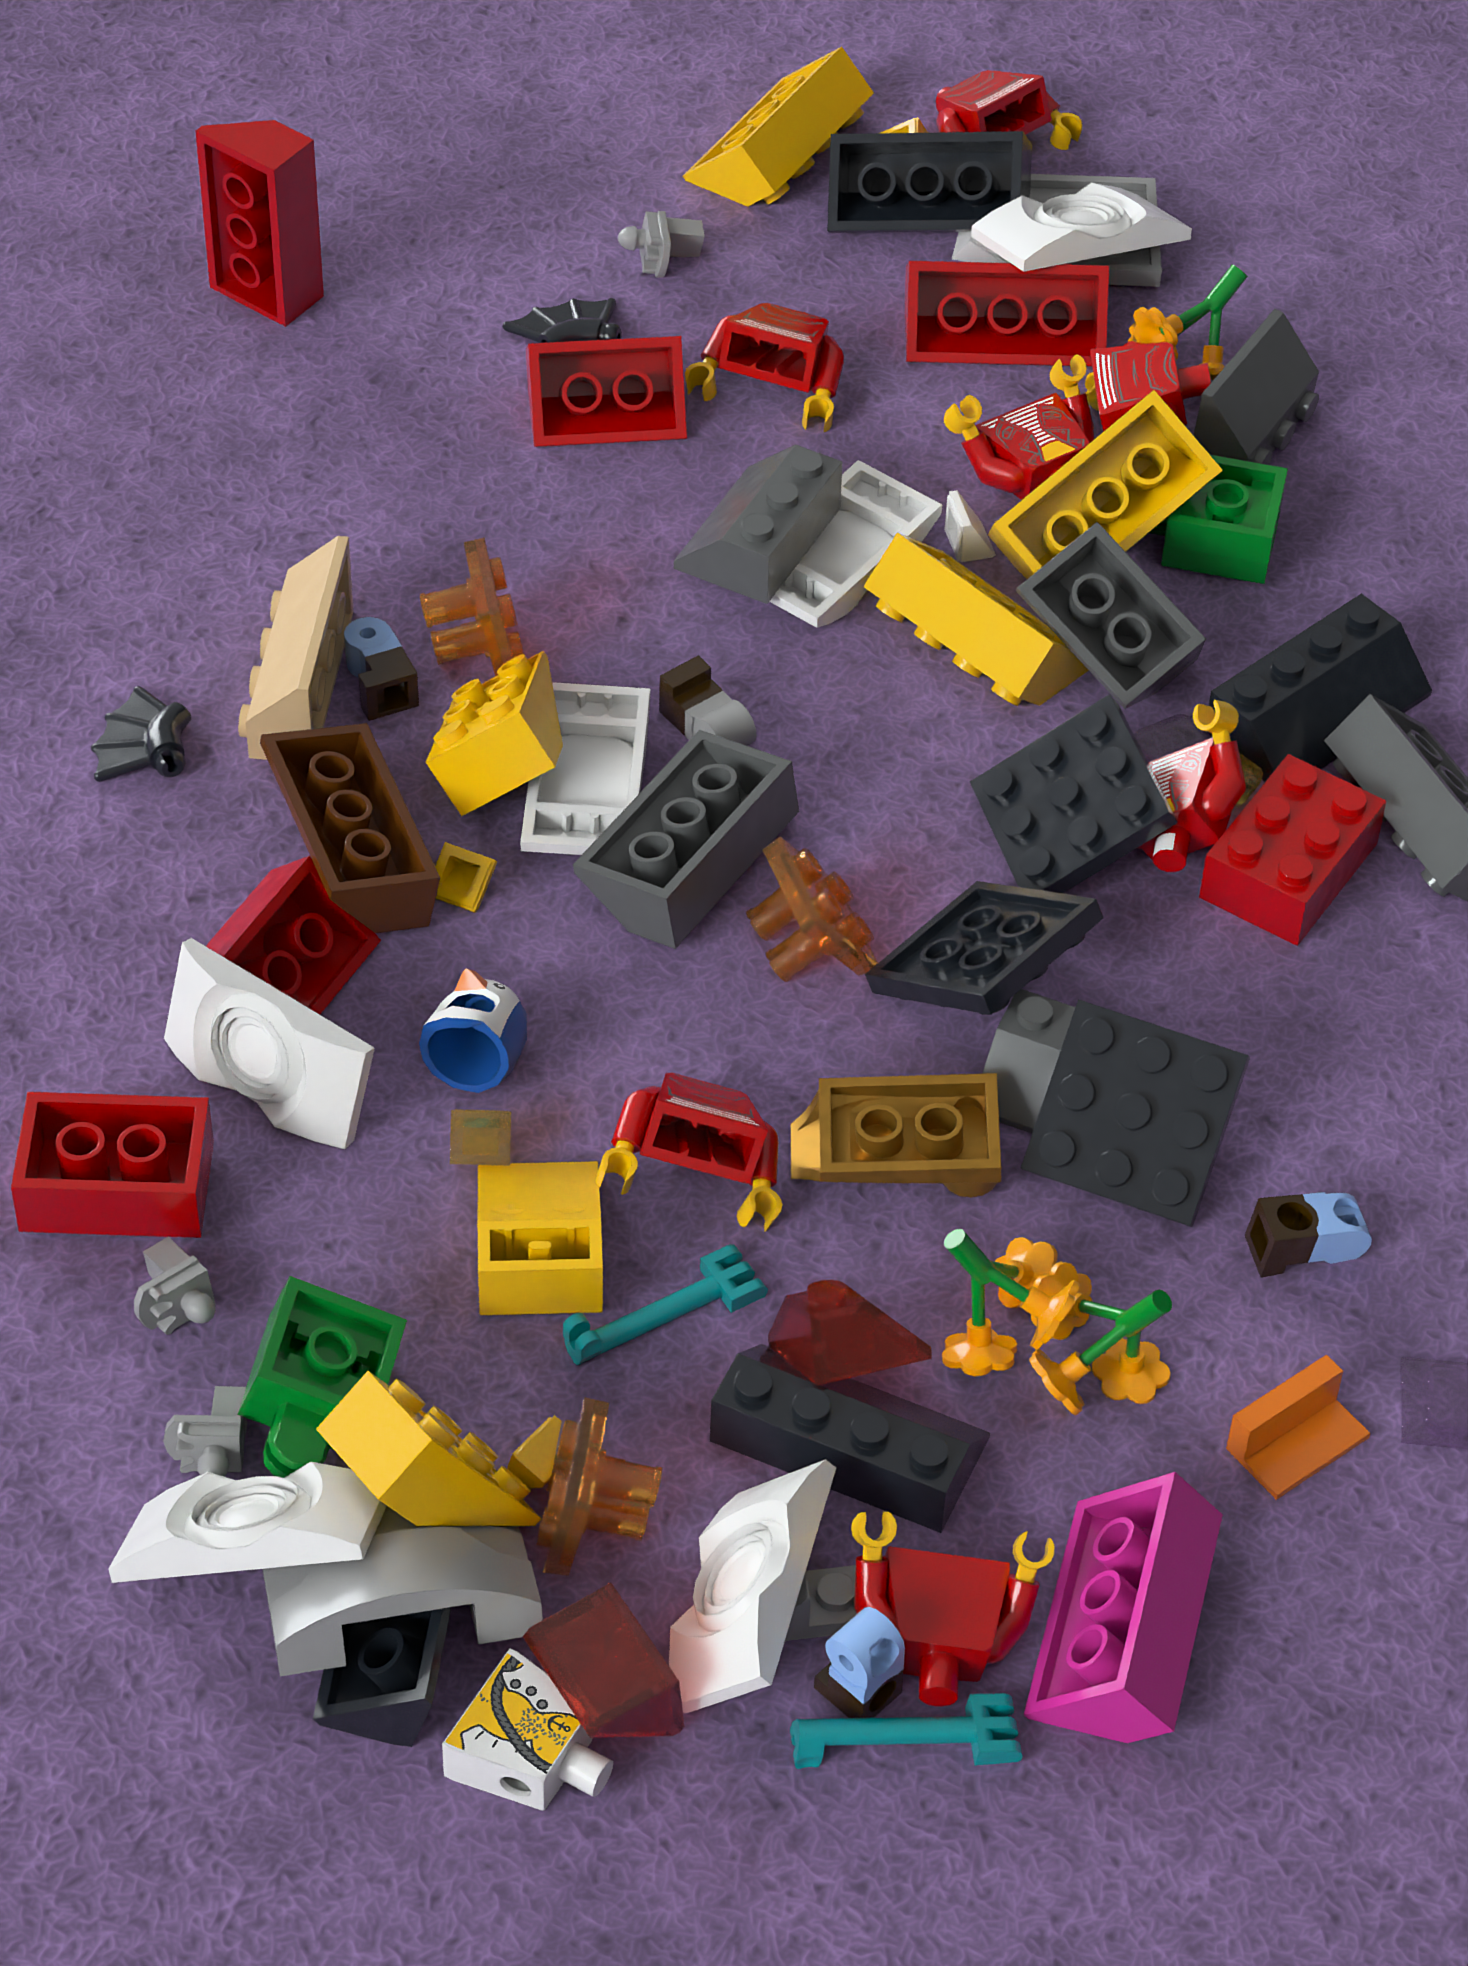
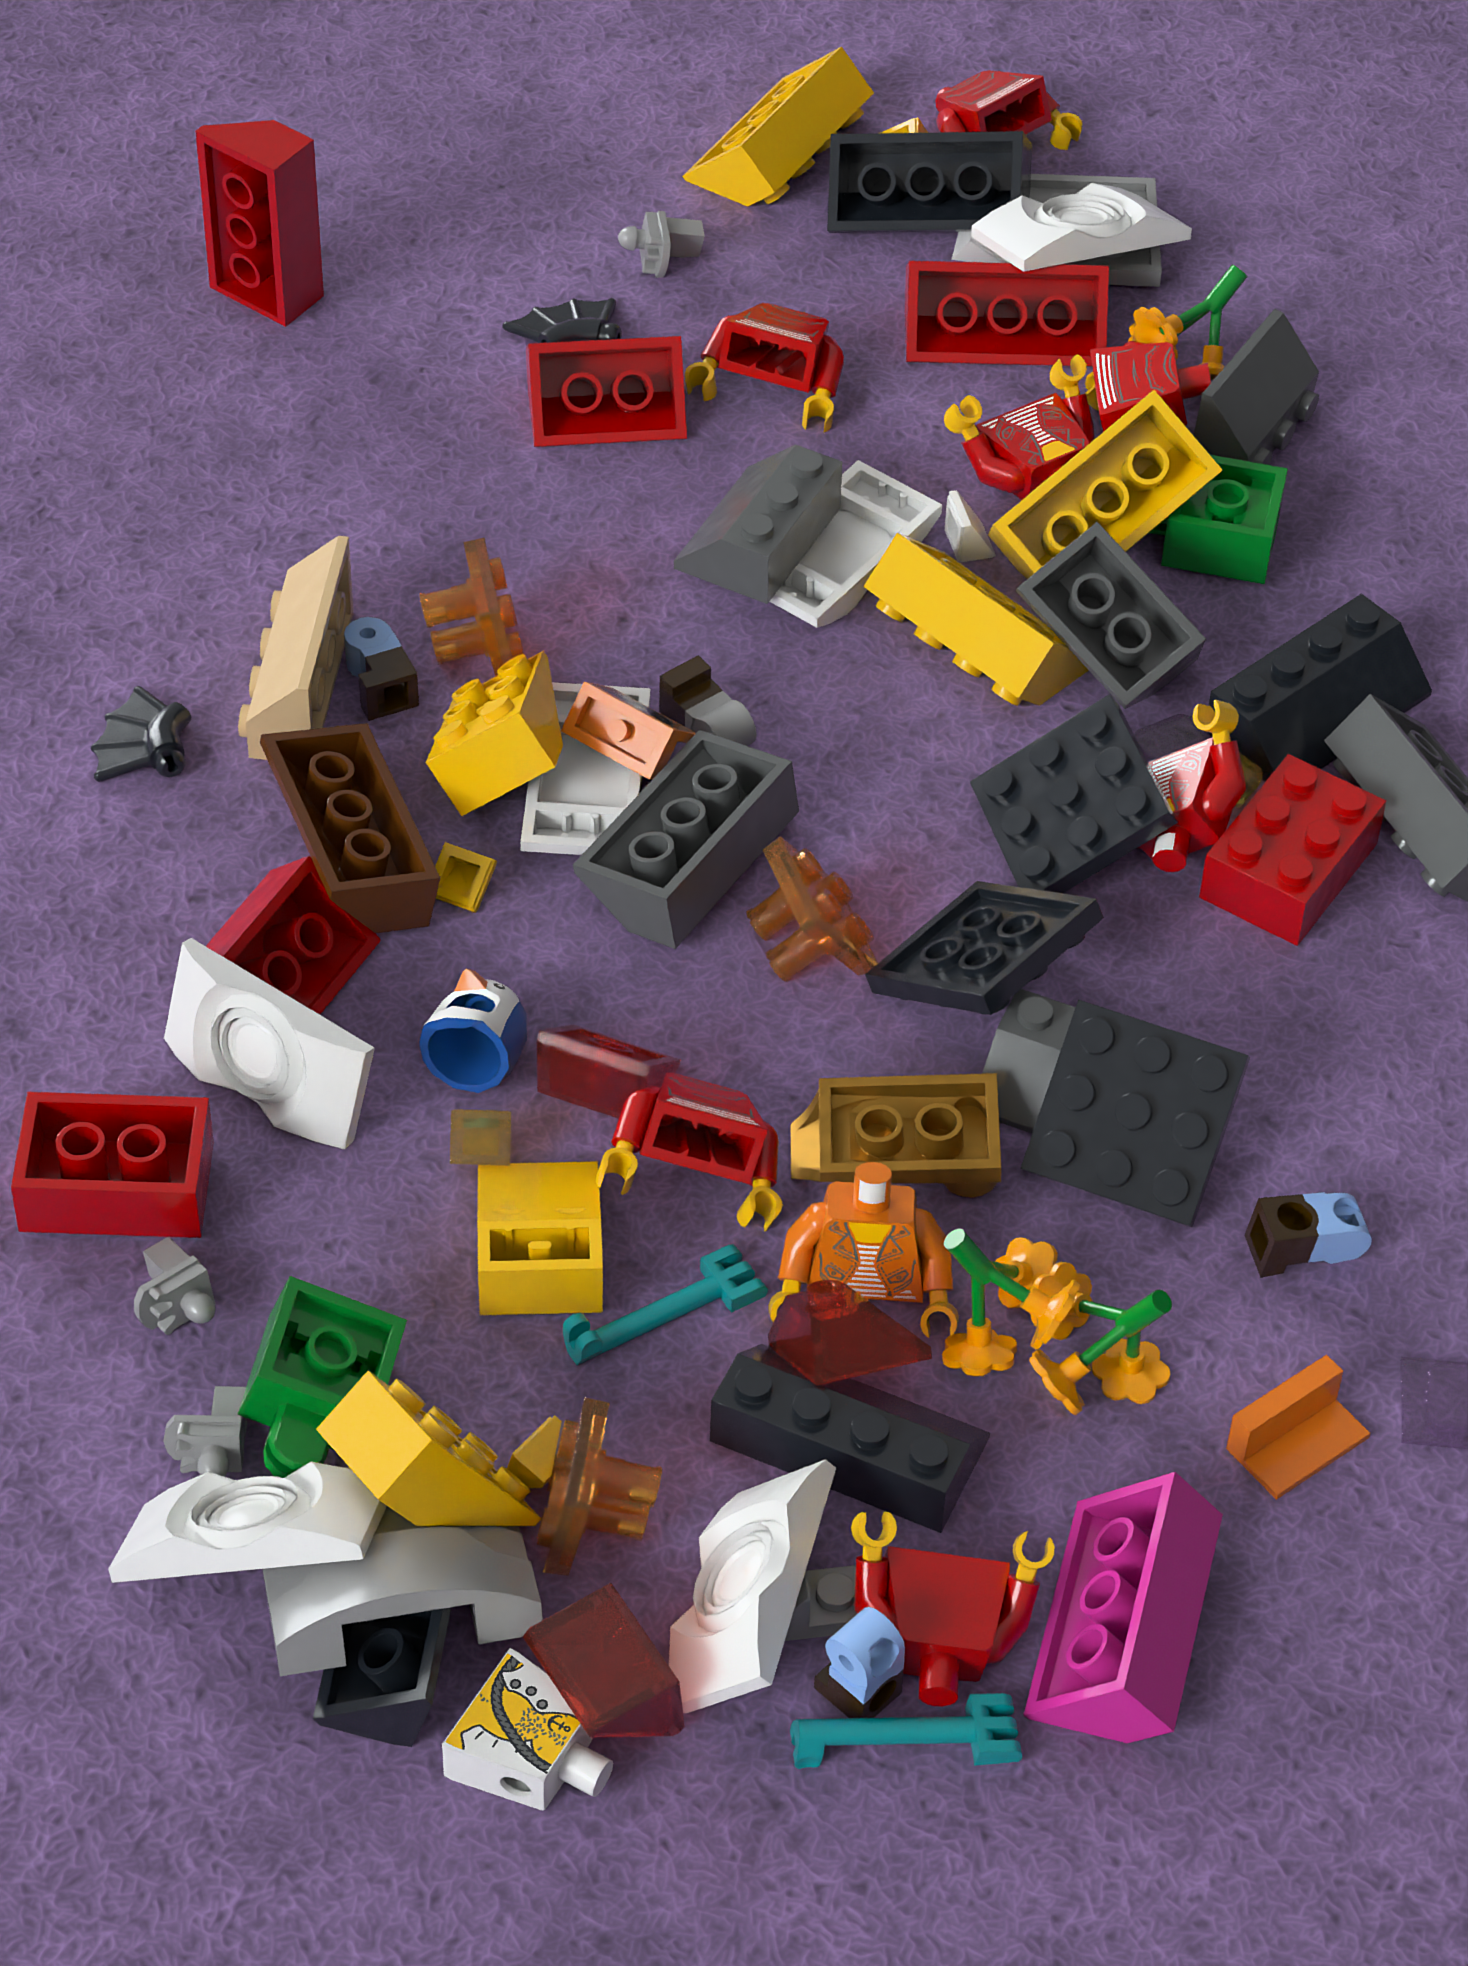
none -> clear red slope [537,1025,681,1119]
none -> panel [561,681,696,780]
none -> orange torso [768,1162,959,1338]

